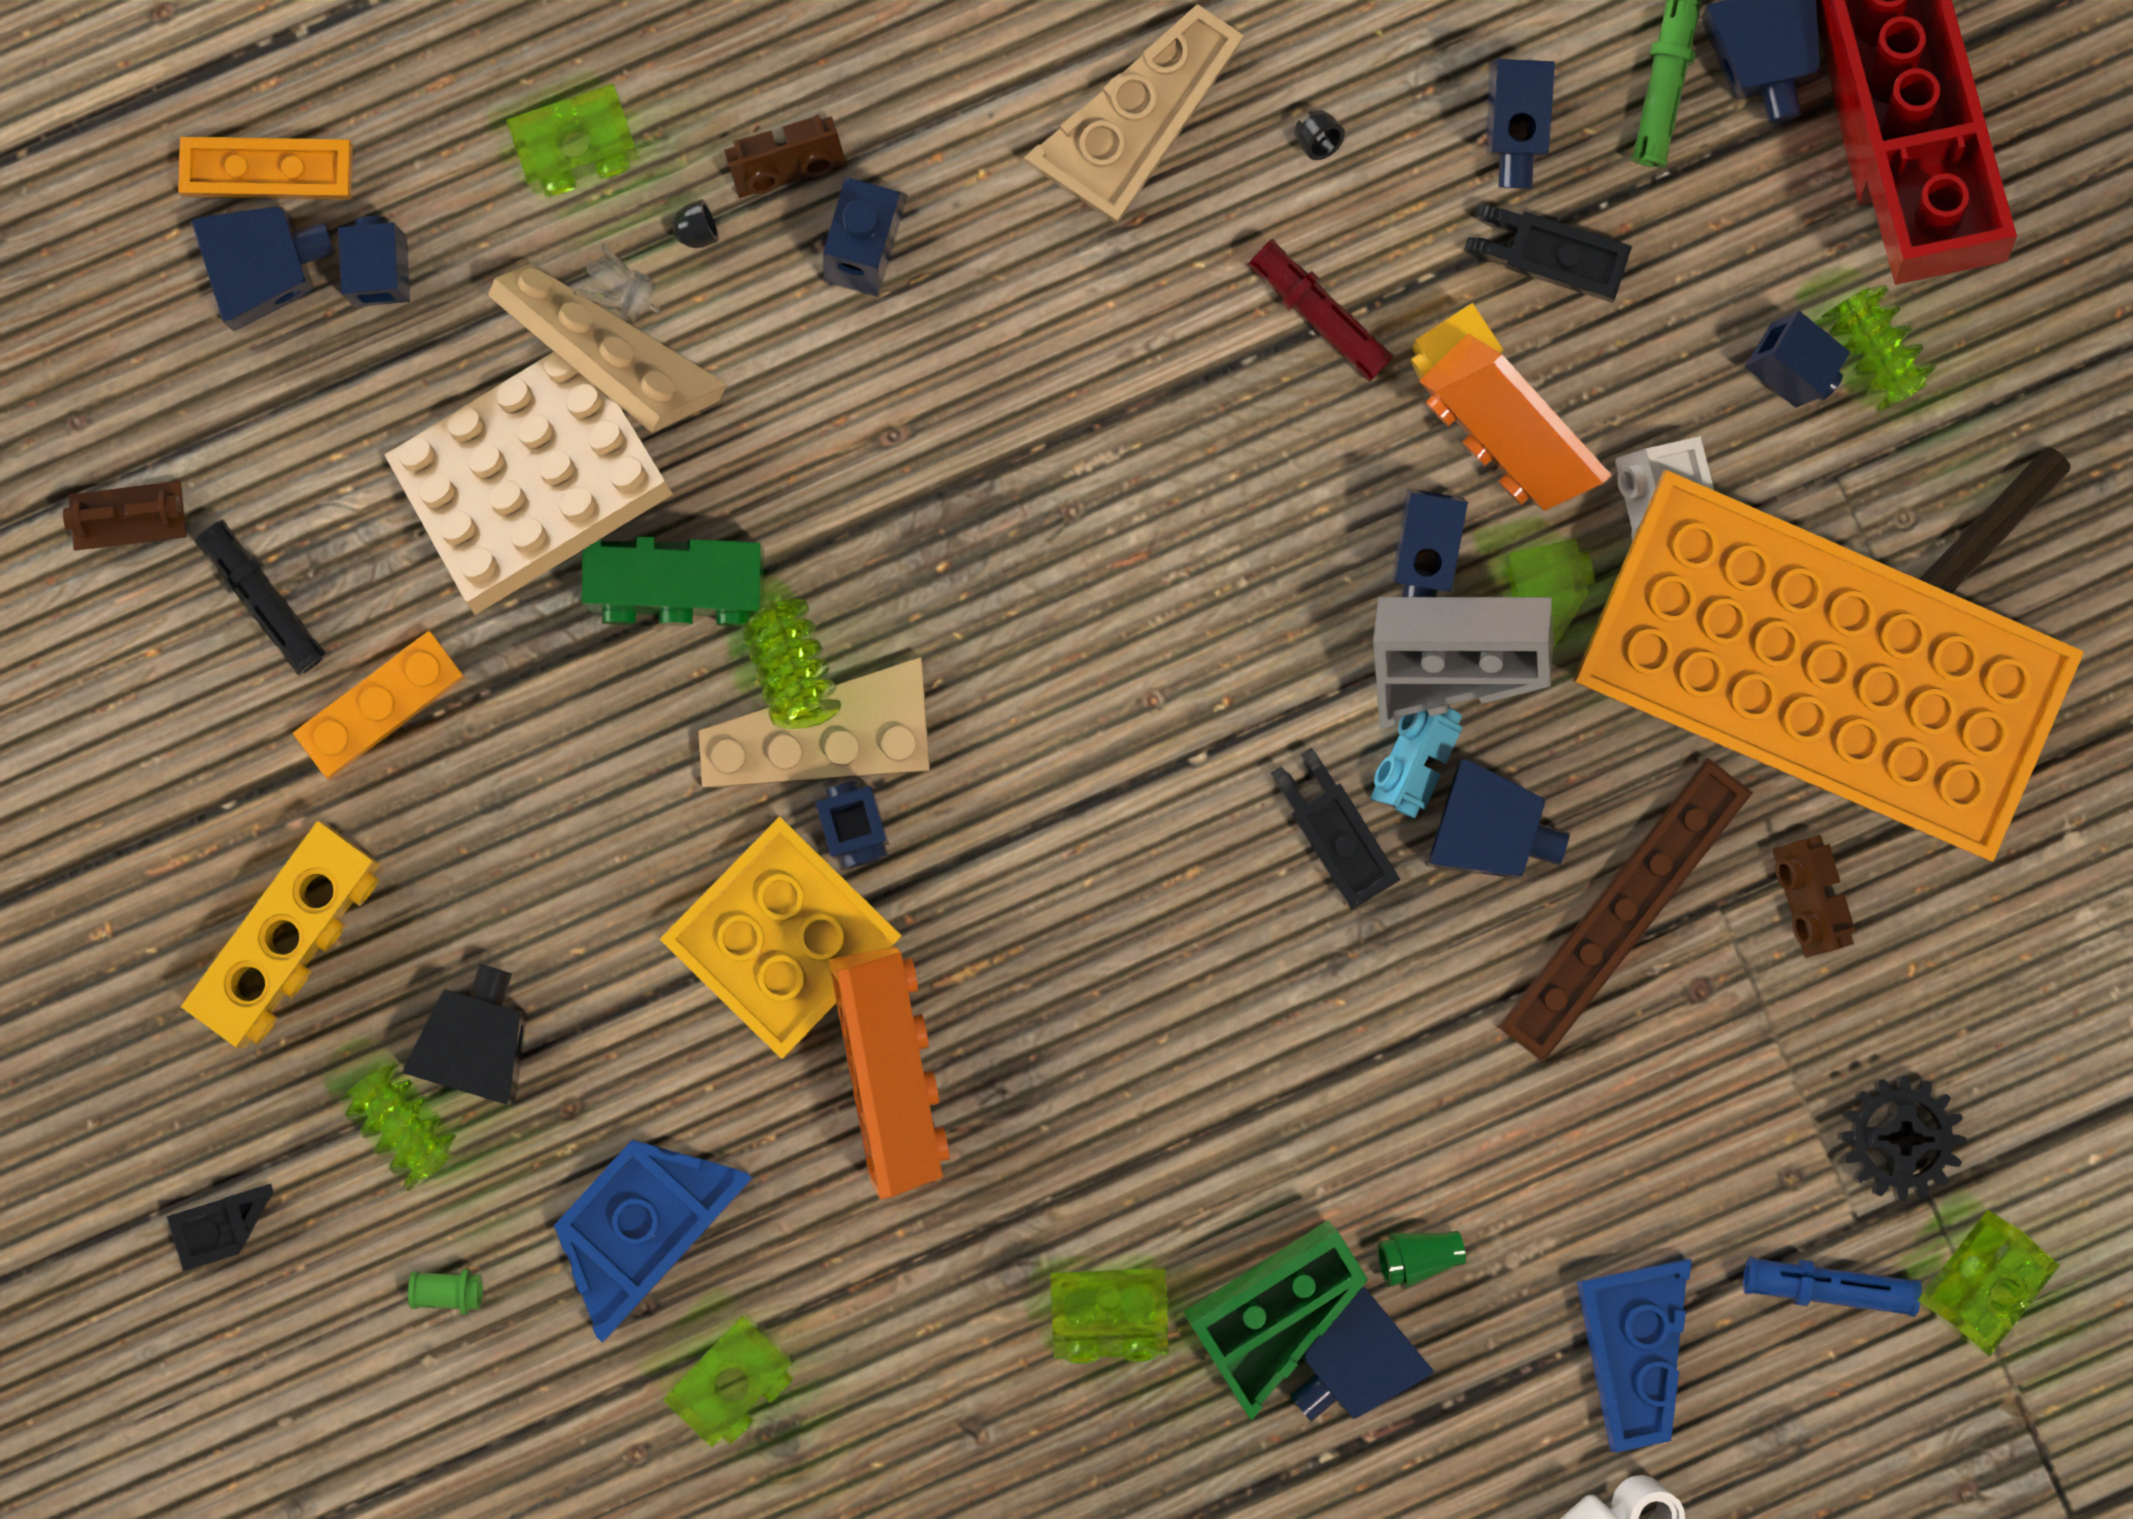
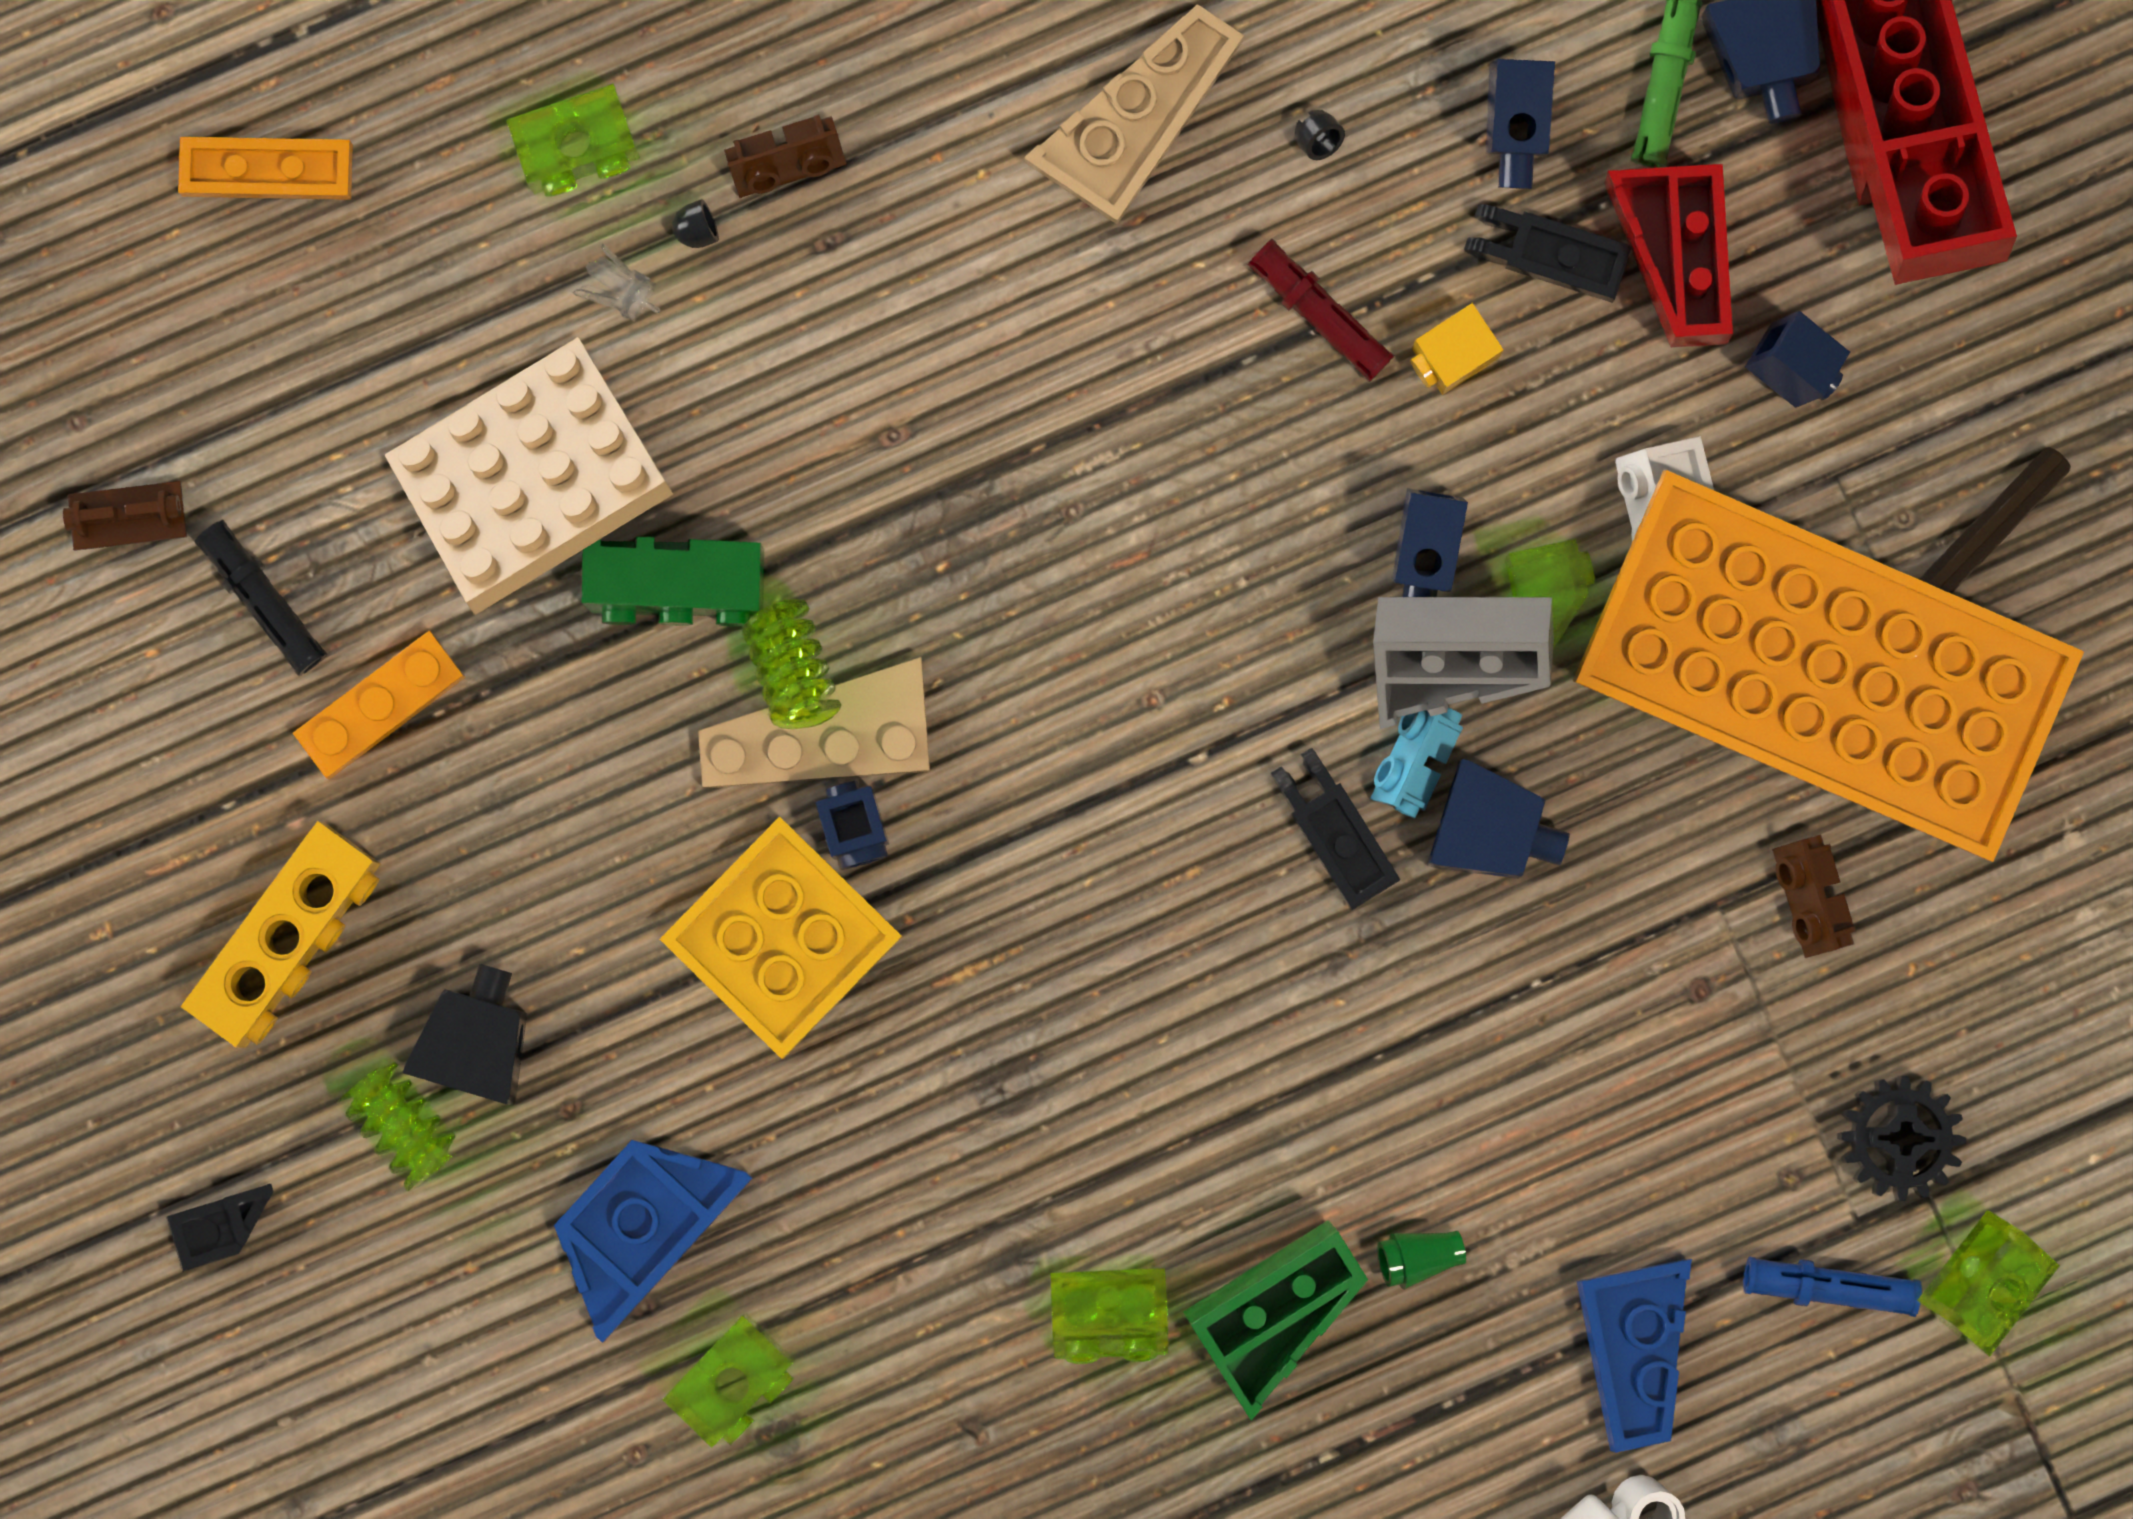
dark blue torso [191,206,336,331] -> none
dark blue brick [338,216,410,307] -> none
bright green pin [408,1269,483,1315] -> none
tan wing [487,264,727,433] -> none
dark blue torso [823,177,908,297] -> none
orange slope [828,946,950,1200] -> none
dark blue torso [1289,1286,1435,1422] -> none
orange slope [1419,333,1612,511] -> none
reddish brown tile [1497,758,1753,1062] -> none
clear neon green piece [1821,285,1936,414] -> none
none -> red wedge [1604,164,1733,348]

